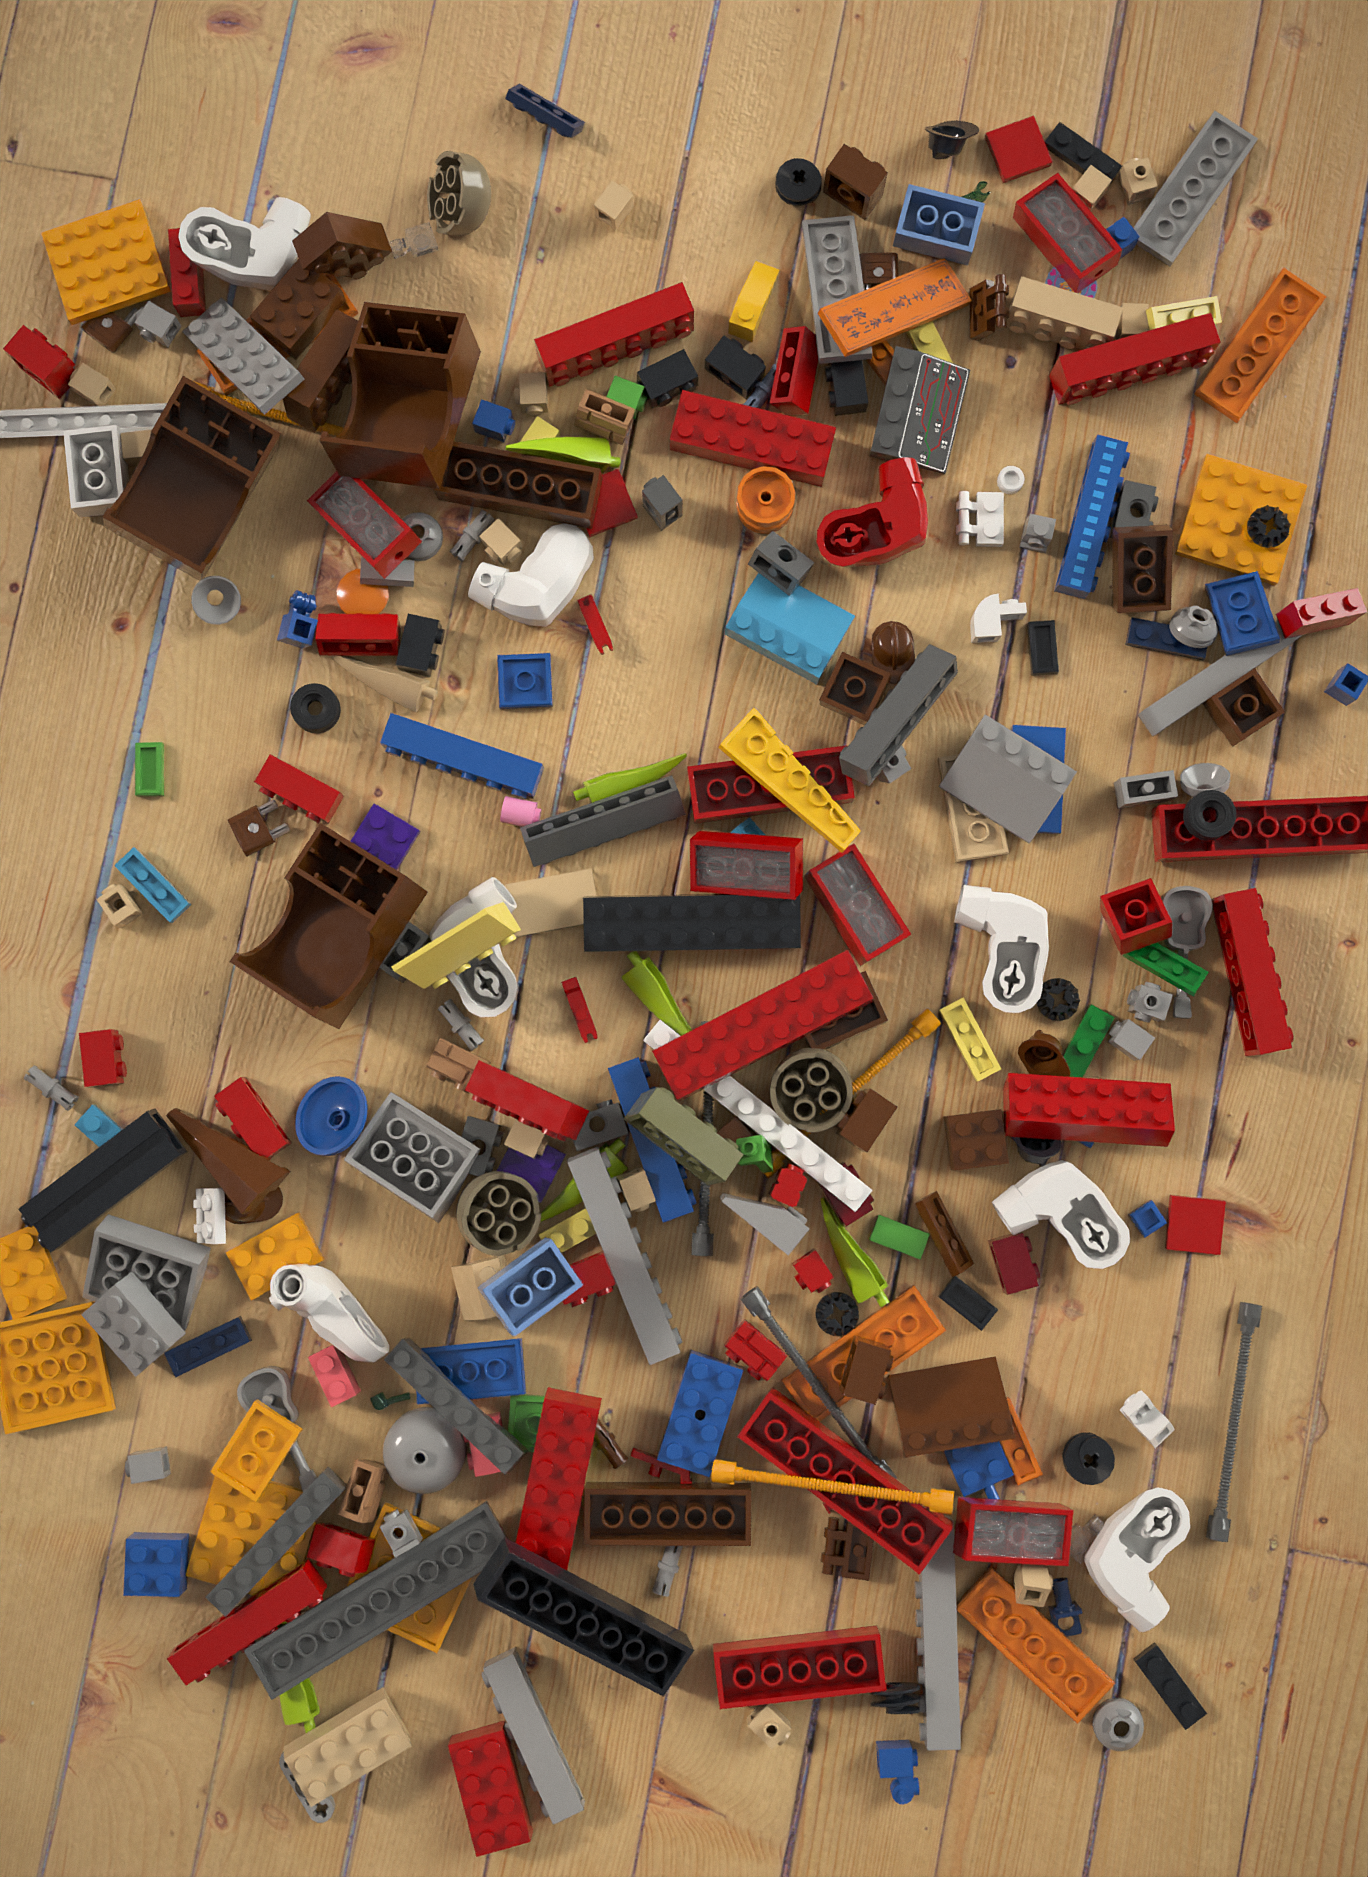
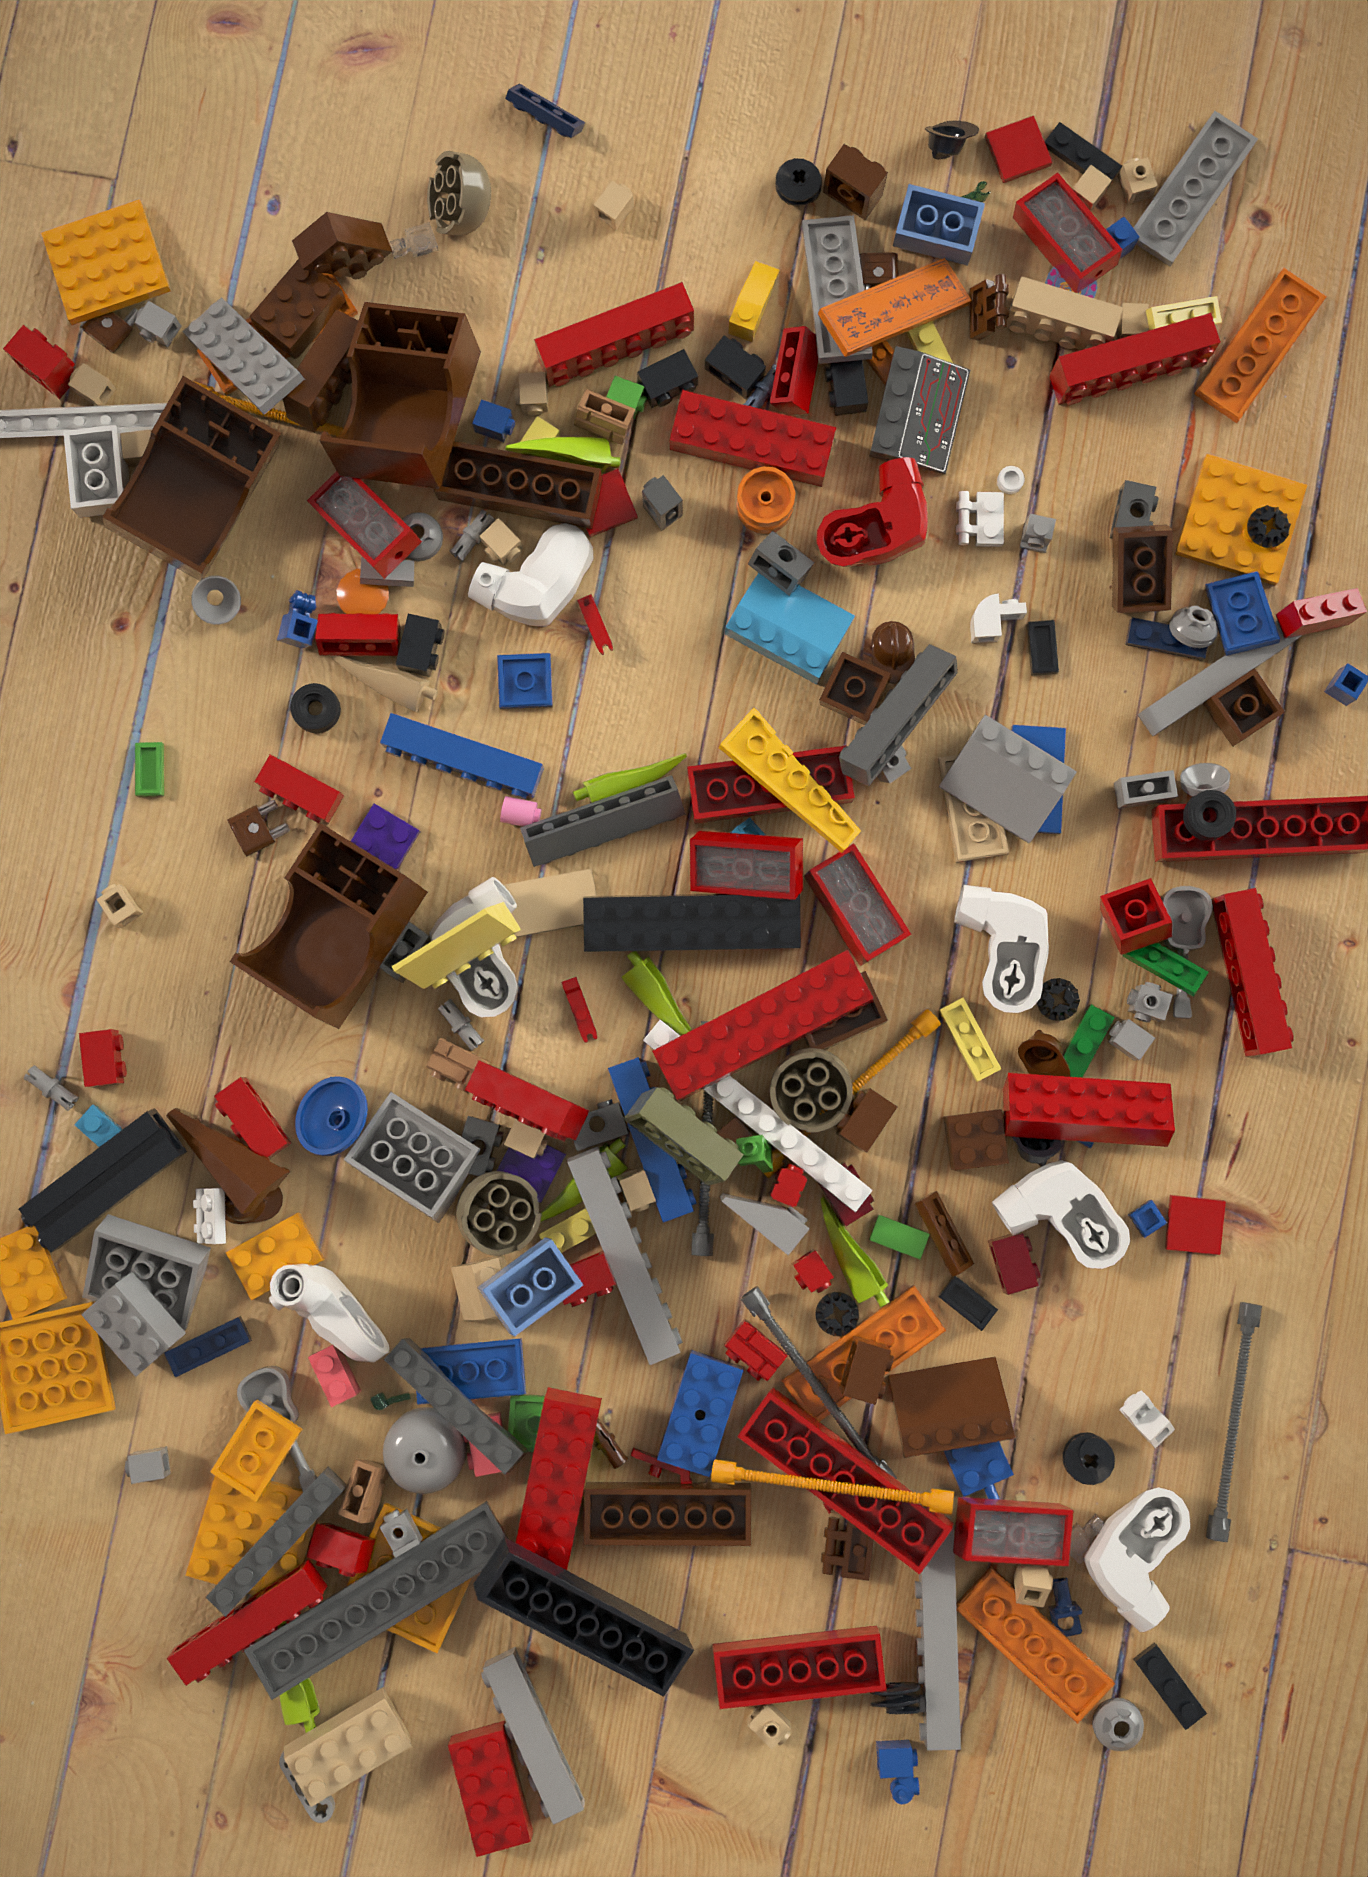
dark azure plate [114,847,191,923] -> none
blue brick [123,1532,189,1597] -> none
red brick [168,228,206,317] -> none
white piece [178,197,311,291] -> none
light grey pin [652,1546,683,1597] -> none
orange tile [1000,1397,1043,1486] -> none
blue brick [1054,434,1130,599] -> none

